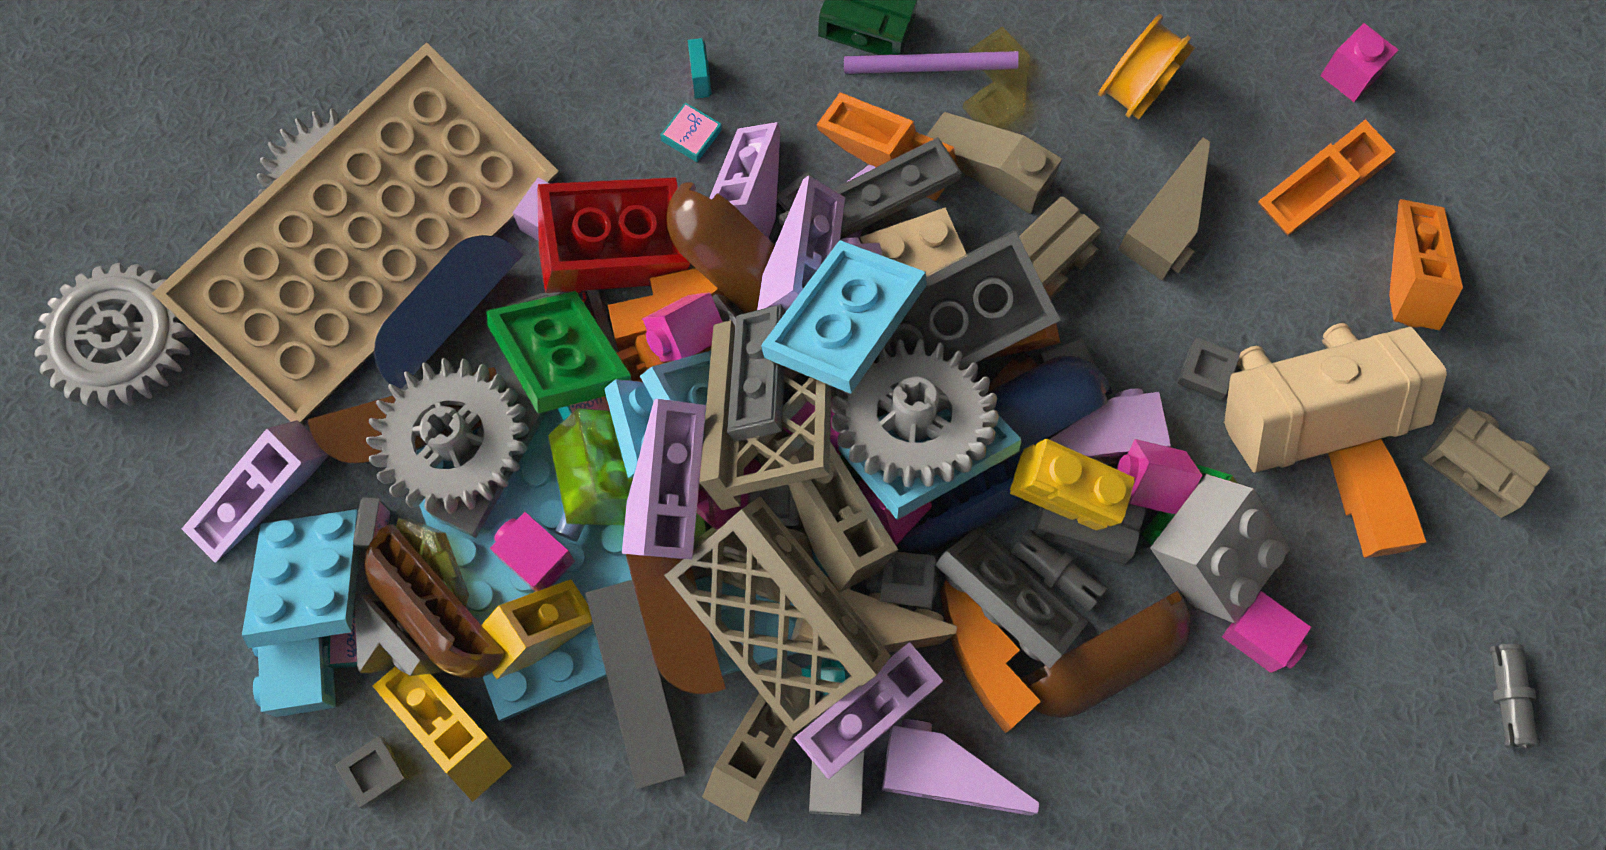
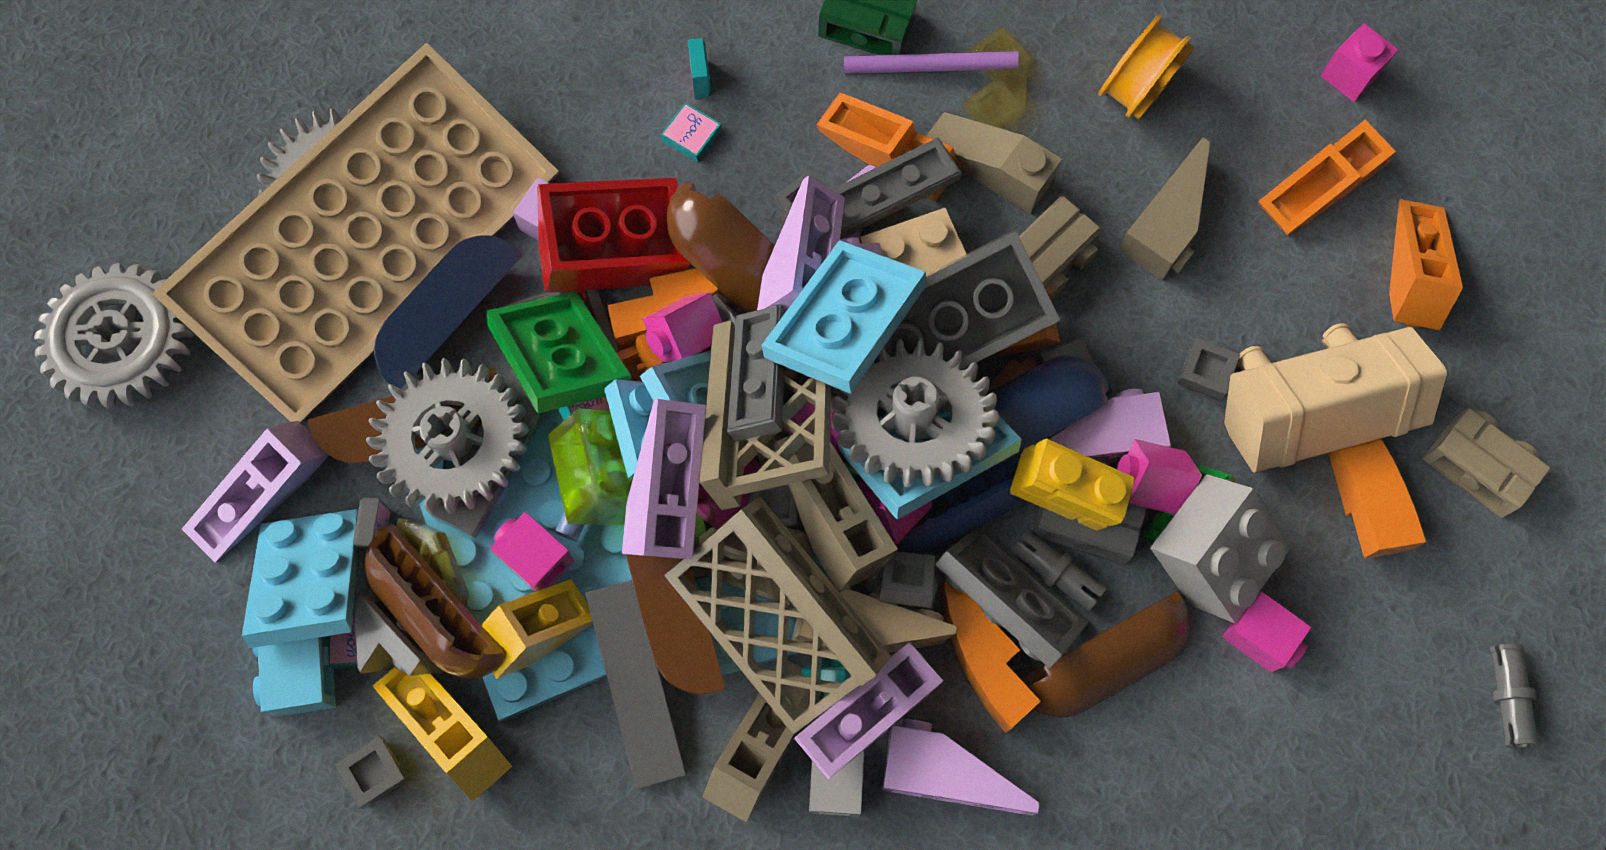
lavender slope [709,122,780,239] -> none

